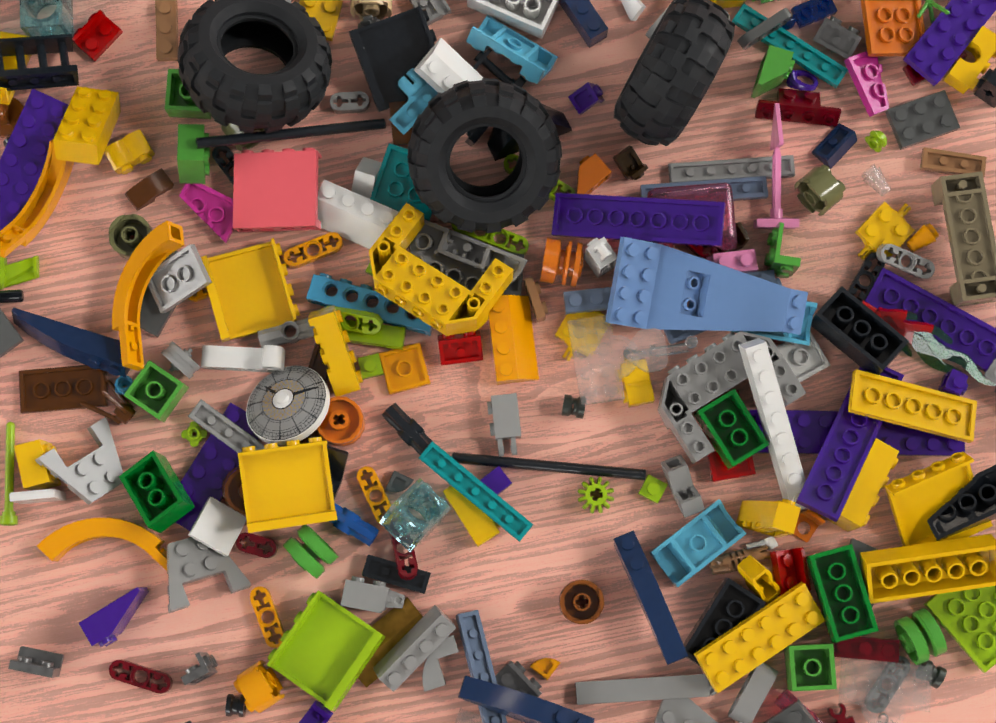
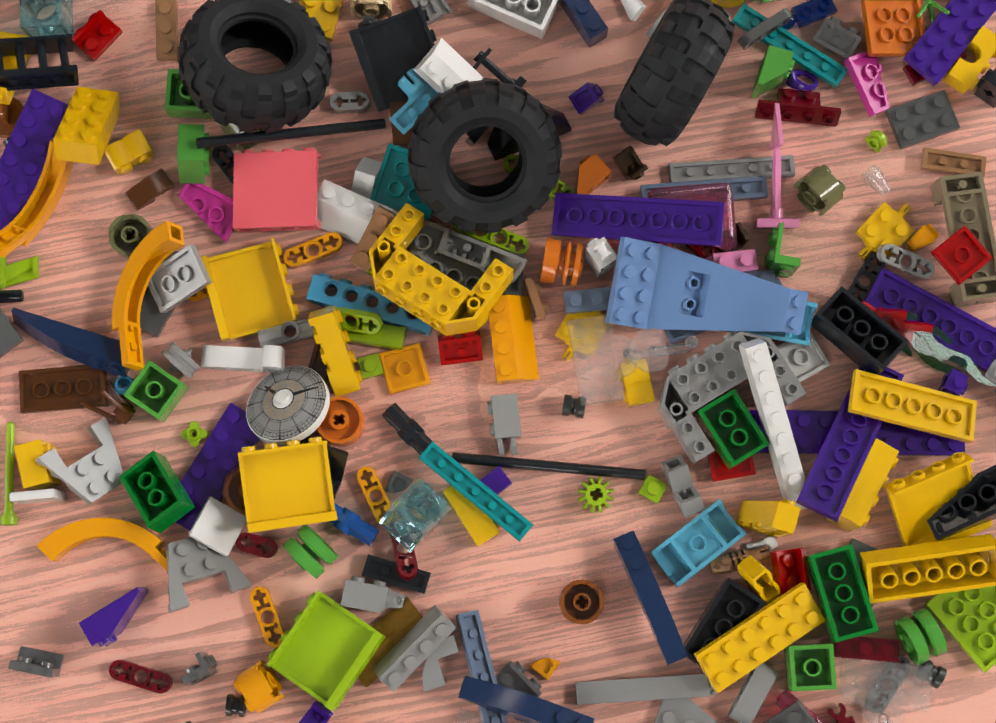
light grey tile [188,399,264,453] -> none
medium azure piece [466,15,558,84] -> none
orange bracket [794,509,826,542] -> none
dark blue slope [812,123,857,169] -> none
none -> medium nougat plate [350,205,397,272]
none -> red tile [930,225,993,286]

